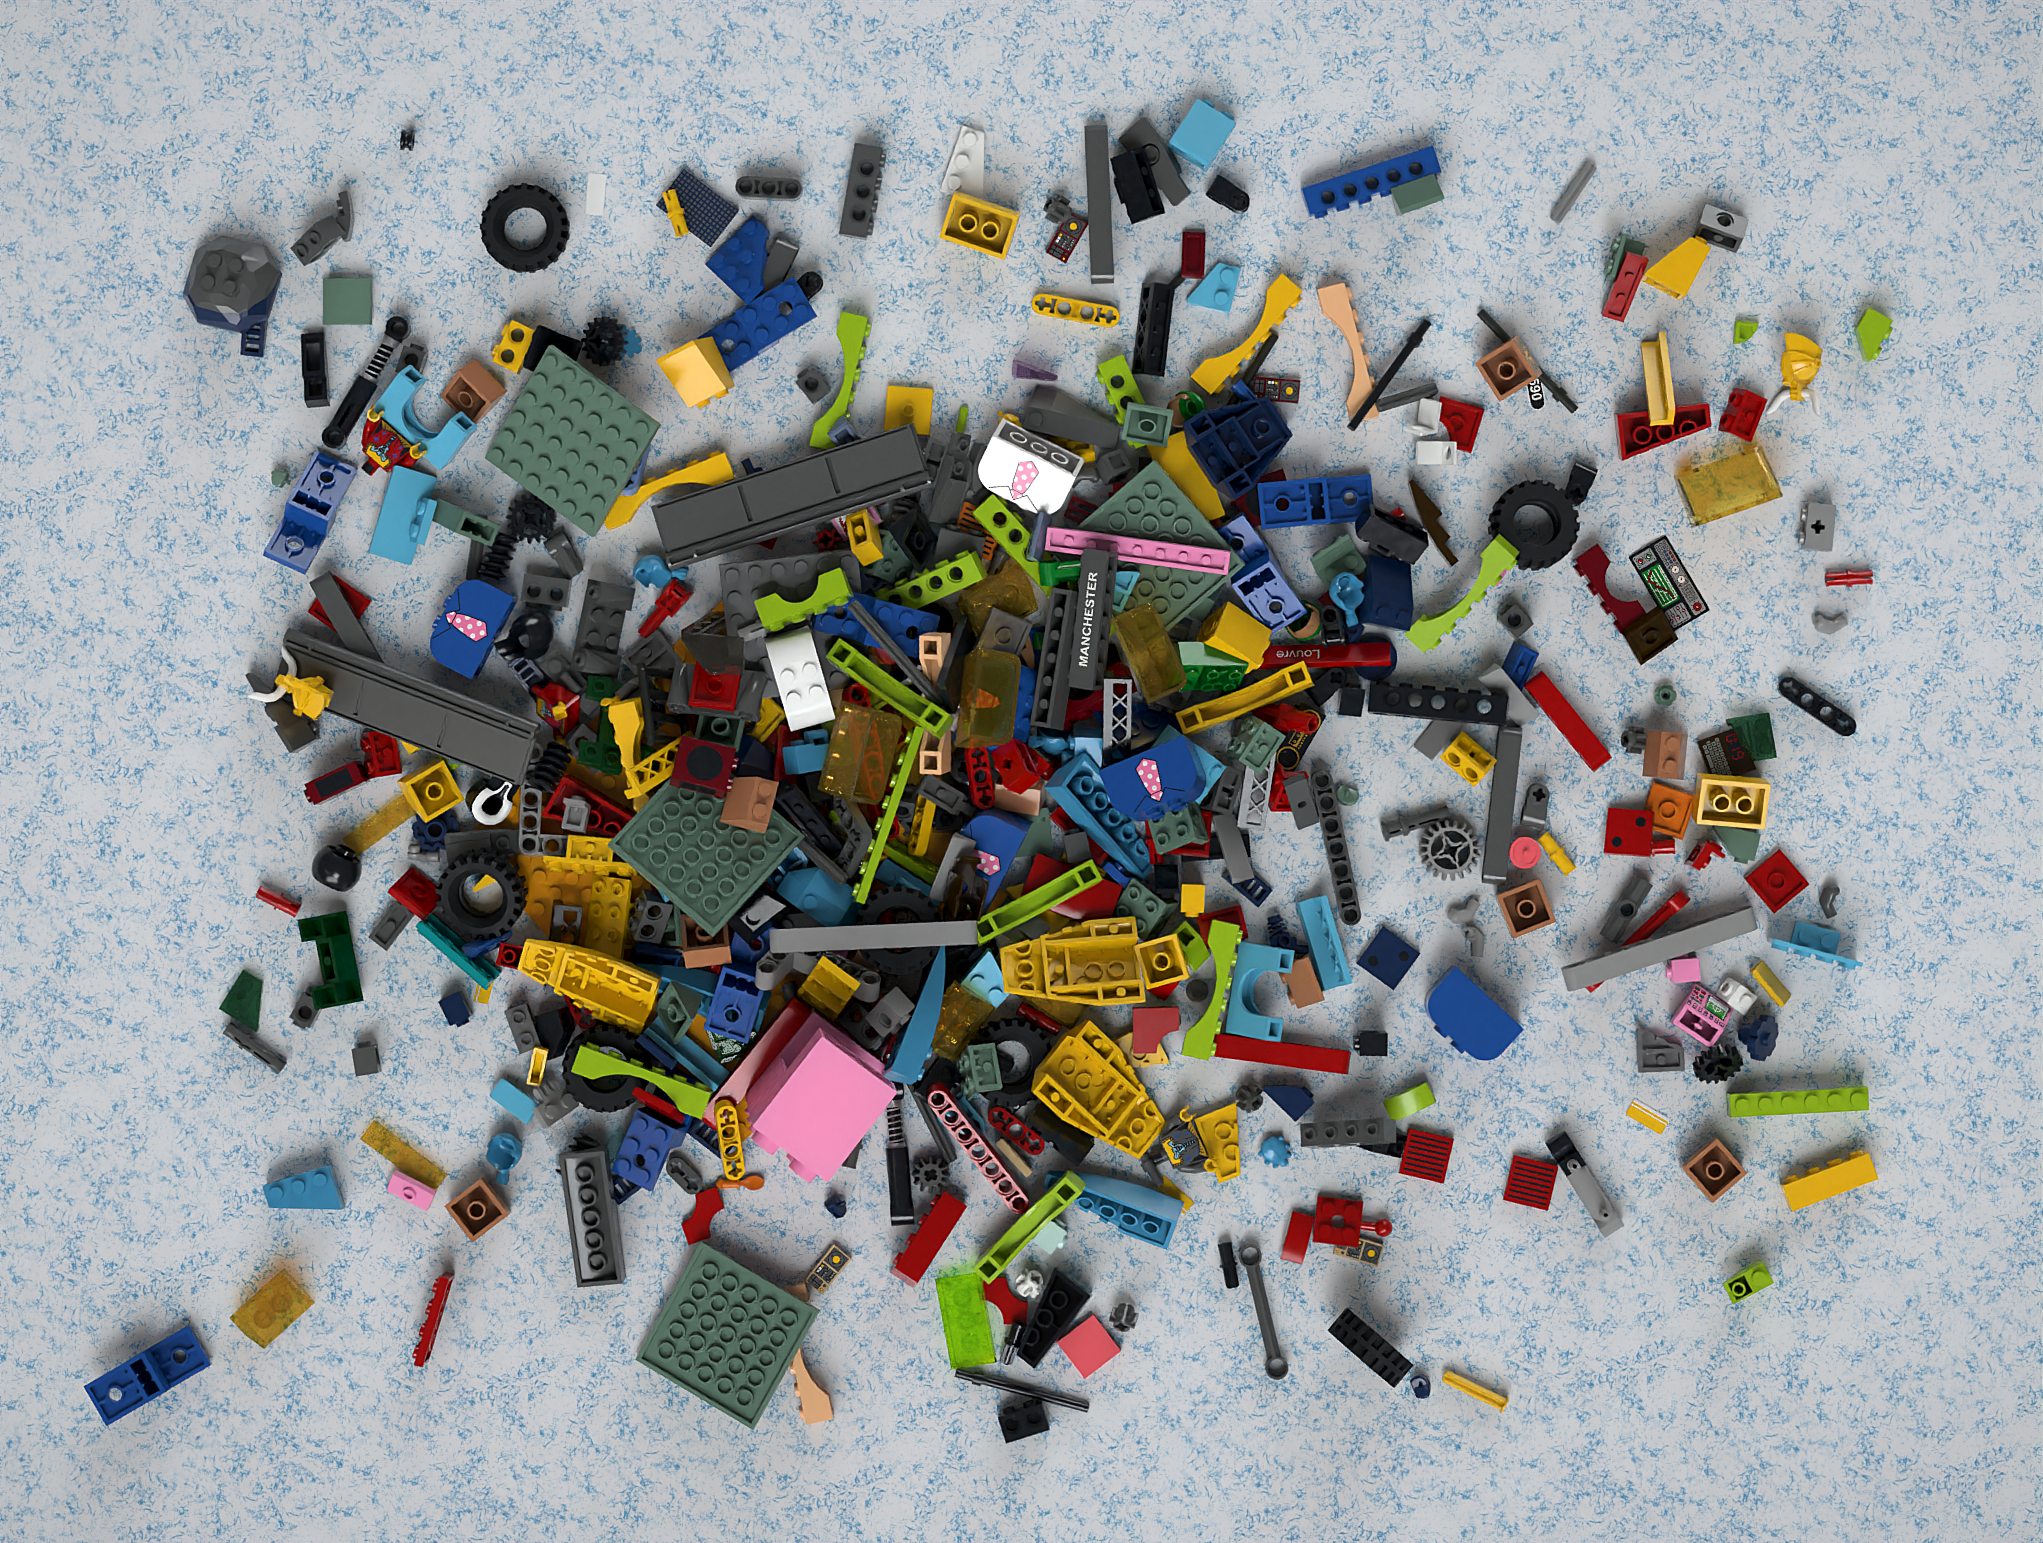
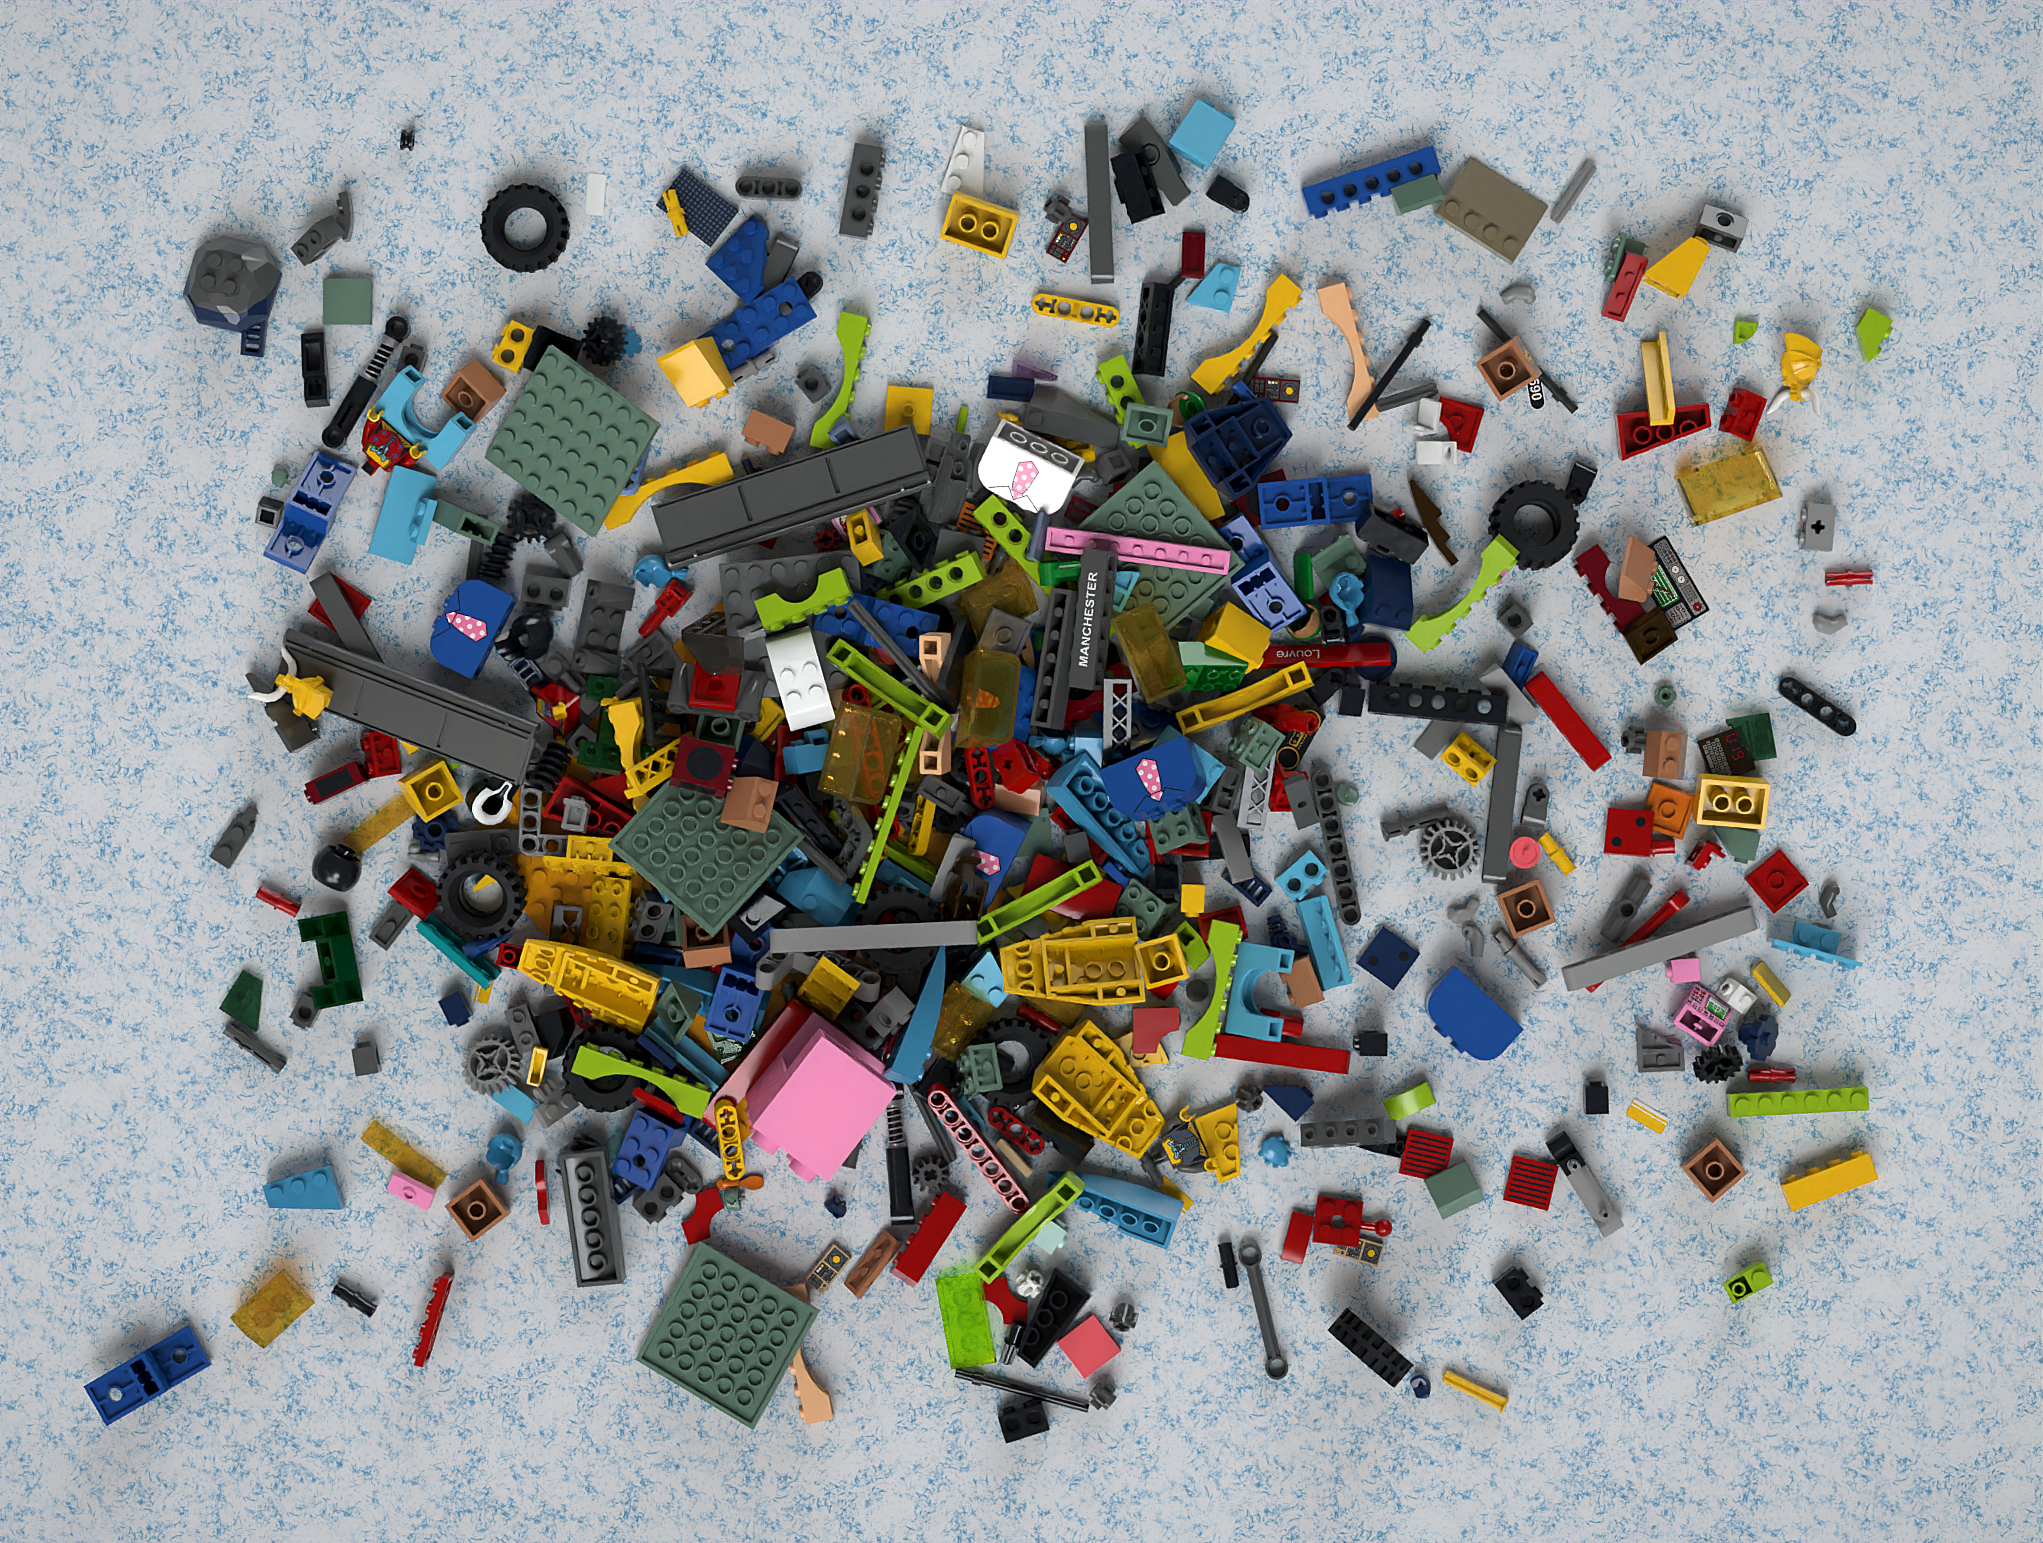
none -> dark grey hinge [209,807,258,869]
none -> black slope [255,496,284,529]
none -> black pin [332,1281,378,1318]
none -> light grey gear [461,1034,523,1096]
none -> red tile [535,1160,550,1225]
none -> red slope [589,768,633,803]
none -> dark grey brick [632,1171,684,1225]
none -> sand green piece [724,1186,746,1211]
none -> light grey pin [729,349,776,385]
none -> nougat brick [741,409,797,457]
none -> nougat plate [843,1230,903,1299]
none -> dark blue tile [987,375,1035,403]
none -> dark grey gear [1089,1382,1117,1410]
none -> red piece [1260,1008,1304,1038]
none -> medium azure brick [1274,849,1328,901]
none -> green slope [1293,553,1314,600]
none -> sand green slope [1424,1160,1484,1220]
none -> dark tan piece [1434,157,1548,265]
none -> light grey pin [1491,928,1548,989]
none -> black brick [1492,1265,1544,1320]
none -> light grey arm [1500,285,1536,305]
none -> black brick [1583,1081,1609,1115]
none -> nougat slope [1618,536,1658,603]
none -> red pin [1747,1066,1796,1085]

